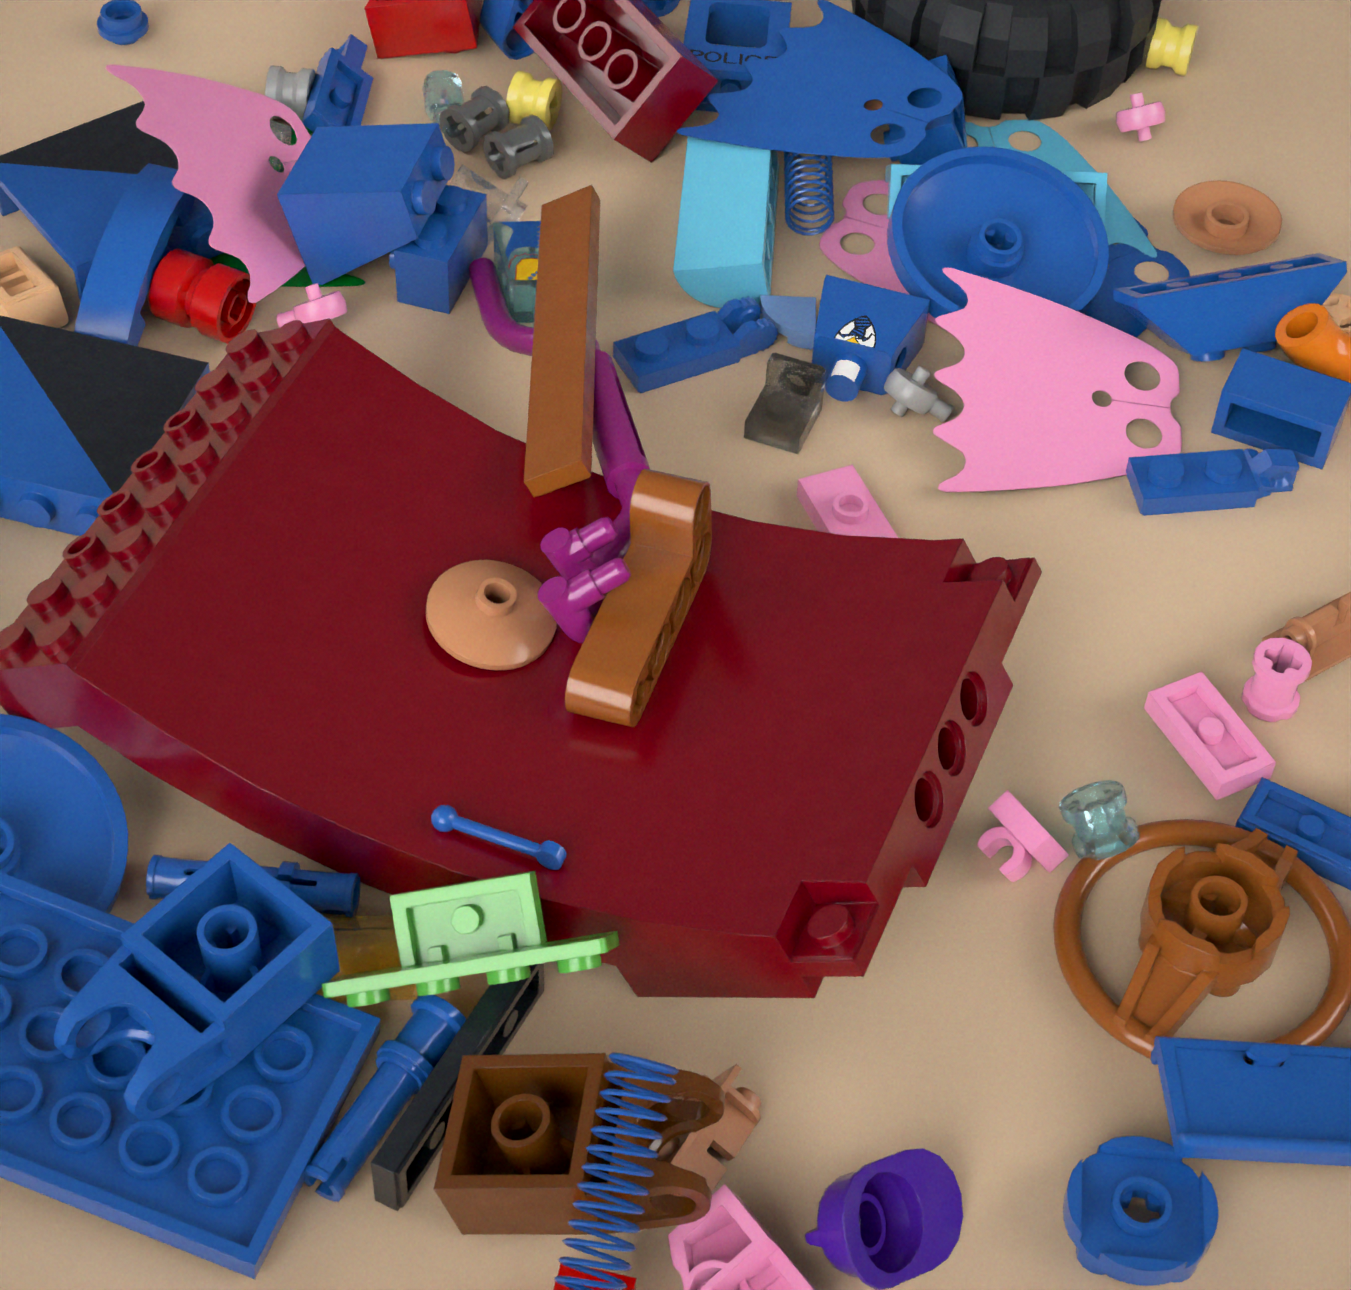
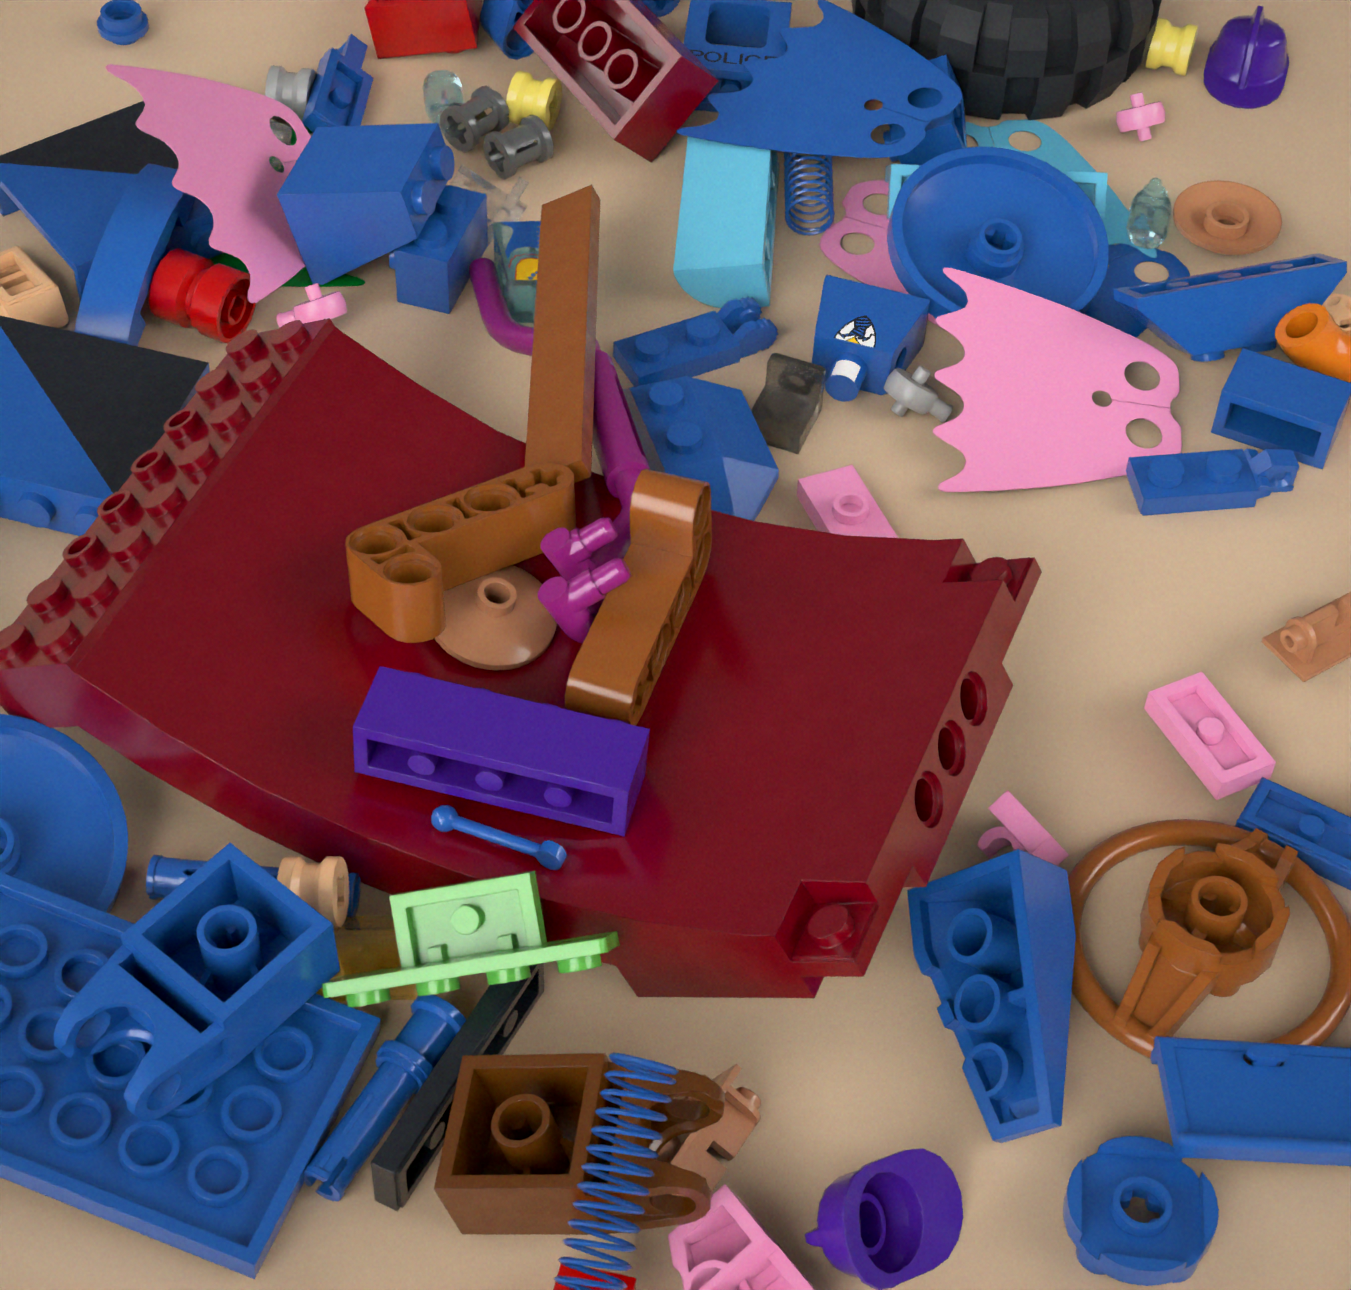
medium blue tile [759,295,816,350] -> none
clear light blue wheel [1059,780,1140,860] -> none
bright pink bush [1241,638,1312,722] -> none
none -> light nougat wheel [277,856,349,927]
none -> dark orange beam [346,463,576,643]
none -> dark purple brick [353,666,650,836]
none -> blue wedge [623,376,779,521]
none -> blue wedge [907,849,1076,1143]
none -> clear light blue piece [1126,178,1172,249]
none -> dark purple piece [1203,6,1289,109]

